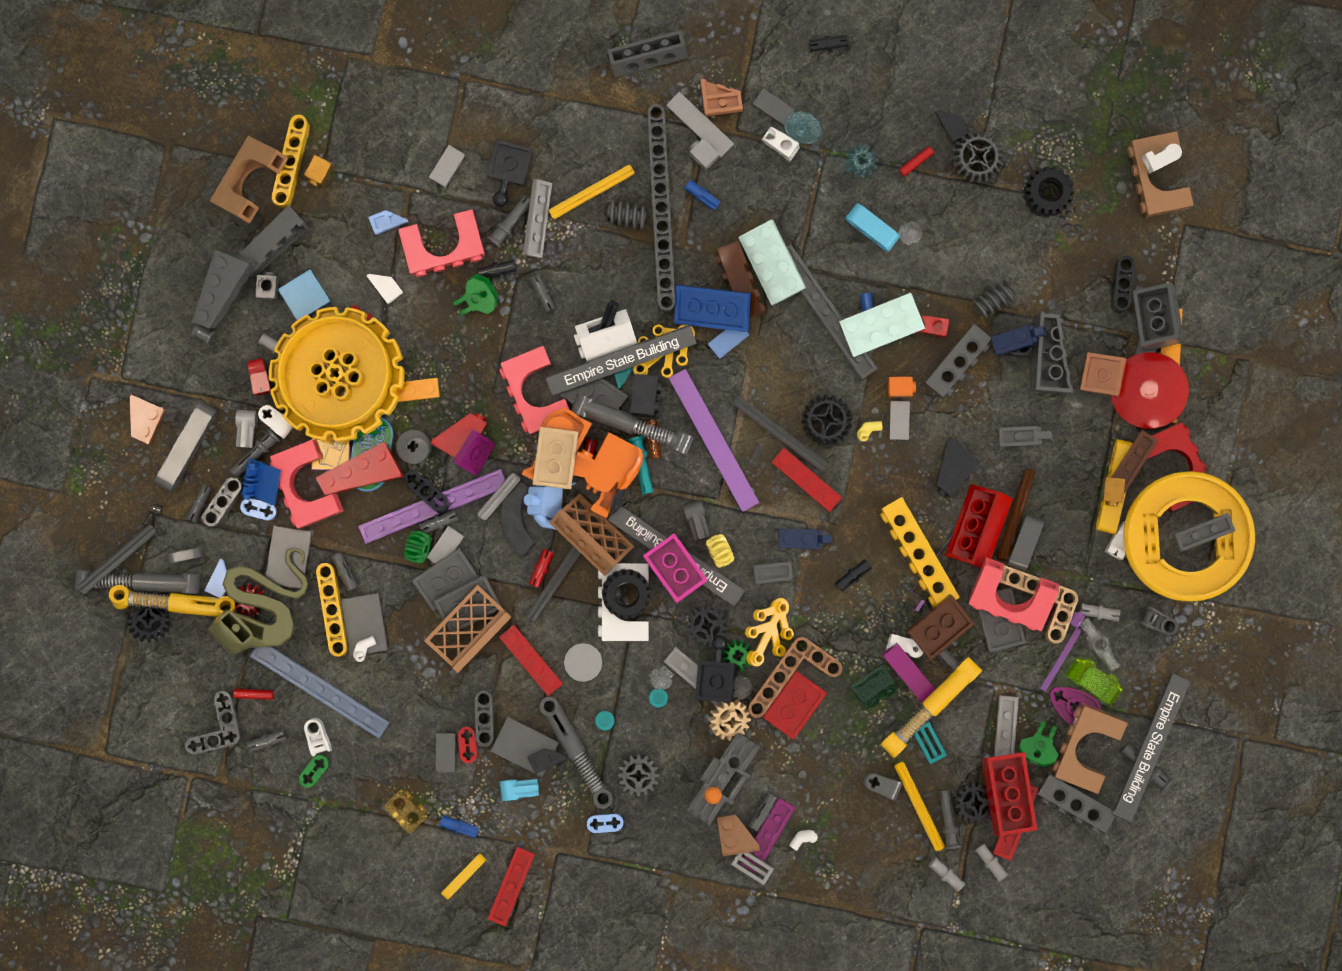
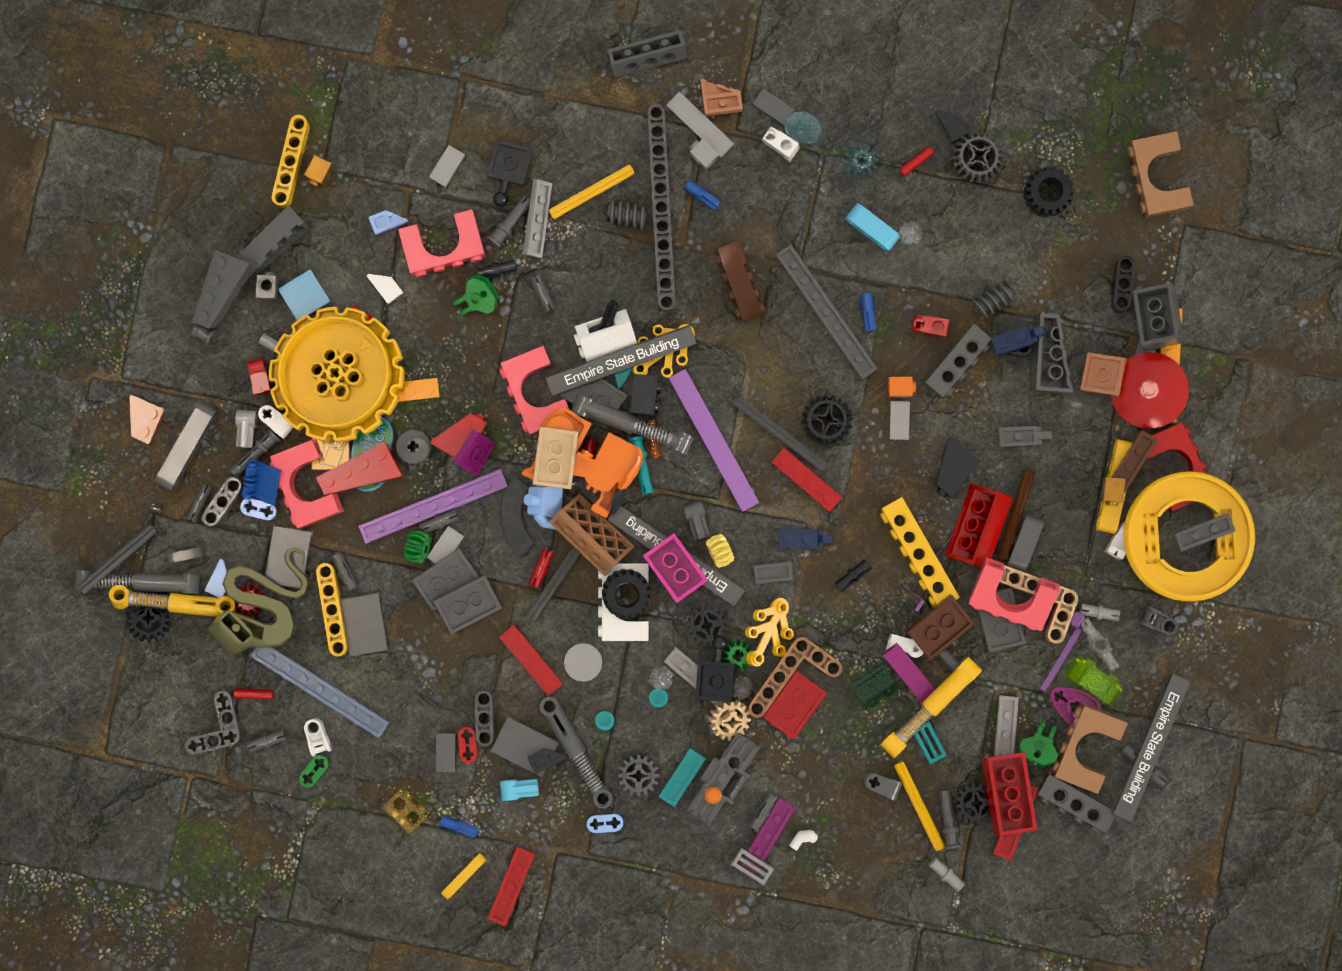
medium nougat arch [210,136,288,224] -> none
white arm [353,636,376,662] -> none
black beam [403,471,450,513] -> none
medium nougat fence [424,584,511,673] -> none
light grey axle [478,473,520,520] -> none
blue plate [674,285,751,332] -> none
medium blue tile [708,330,749,359] -> none
medium nougat wing [717,815,760,856] -> none
light aqua plate [738,220,806,305] -> none
black pin [809,35,848,52] -> none
light aqua plate [839,293,925,357] -> none
light yellow arm [857,421,882,442] -> none
light grey pin [975,843,1008,882] -> none
white leg [1141,144,1182,174] -> none
none -> teal tile [658,748,706,807]

